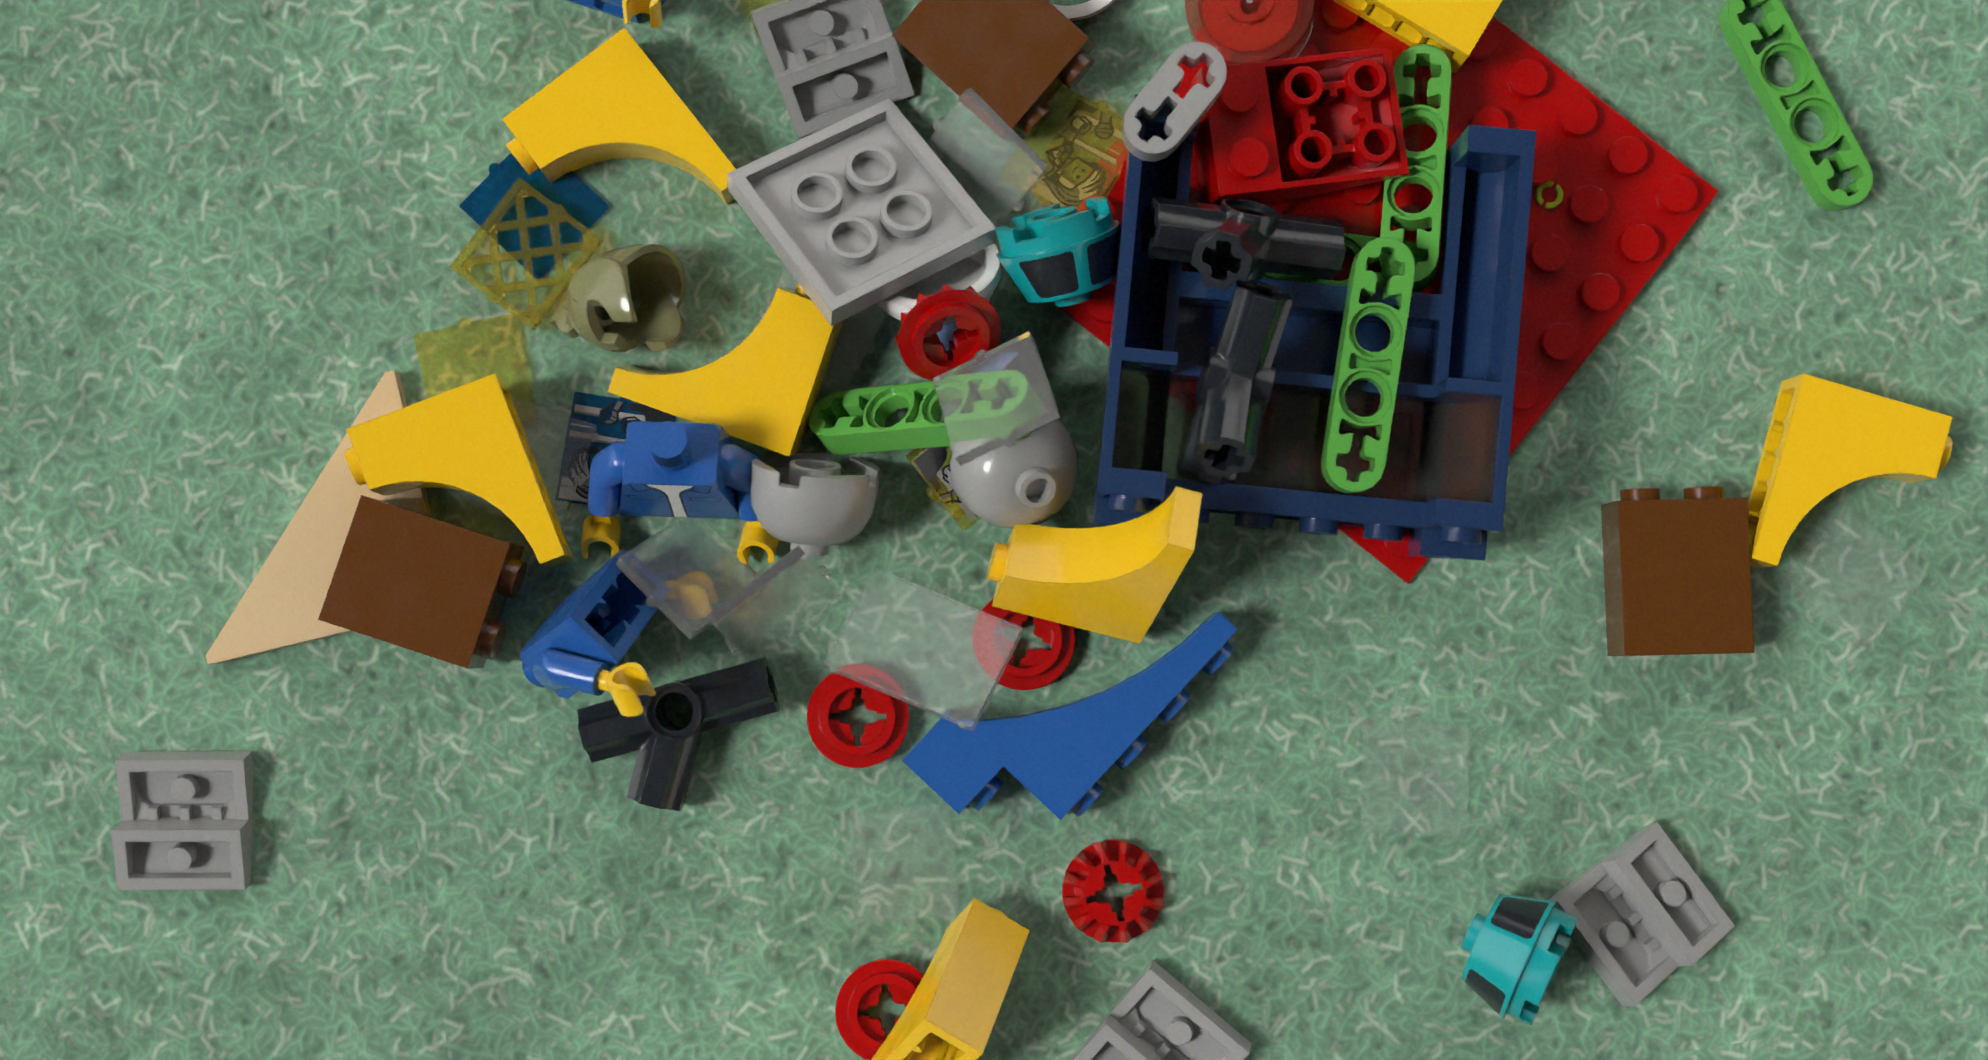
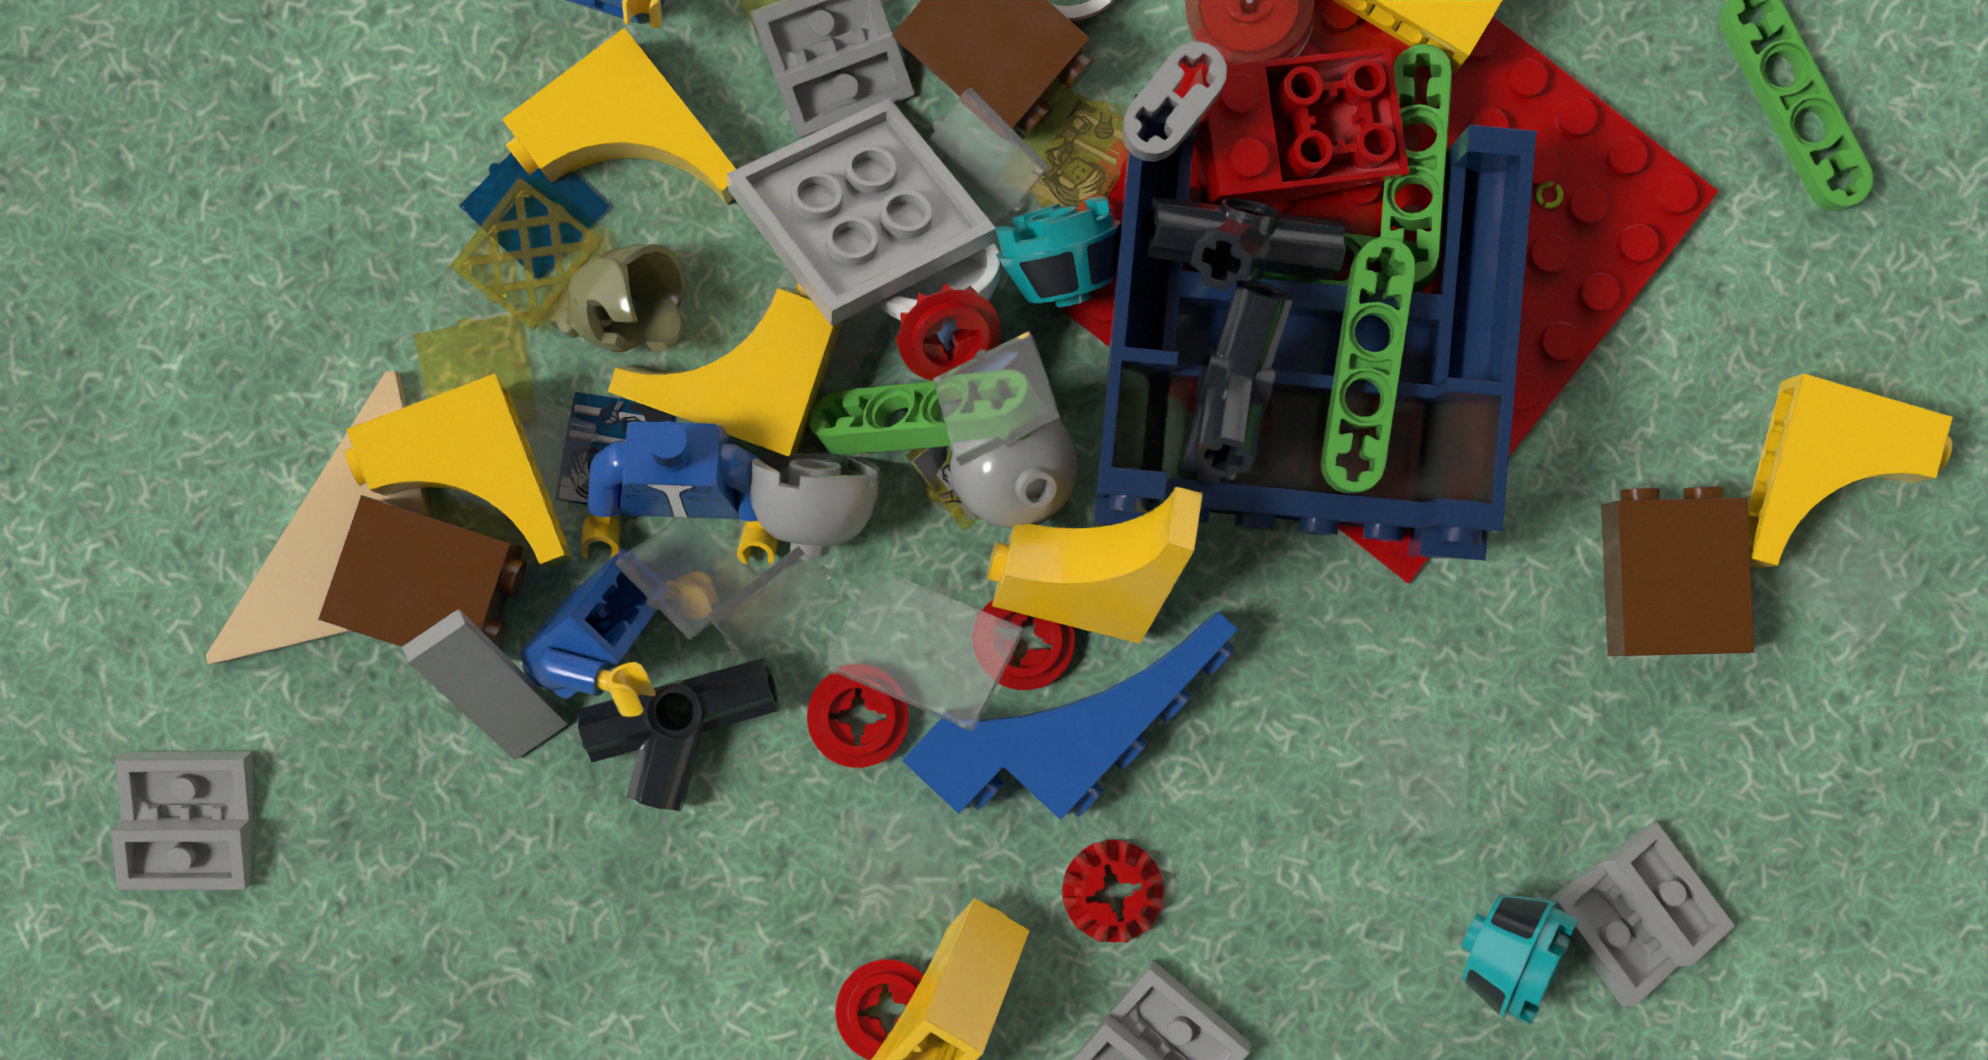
none -> light grey tile [402,609,568,760]

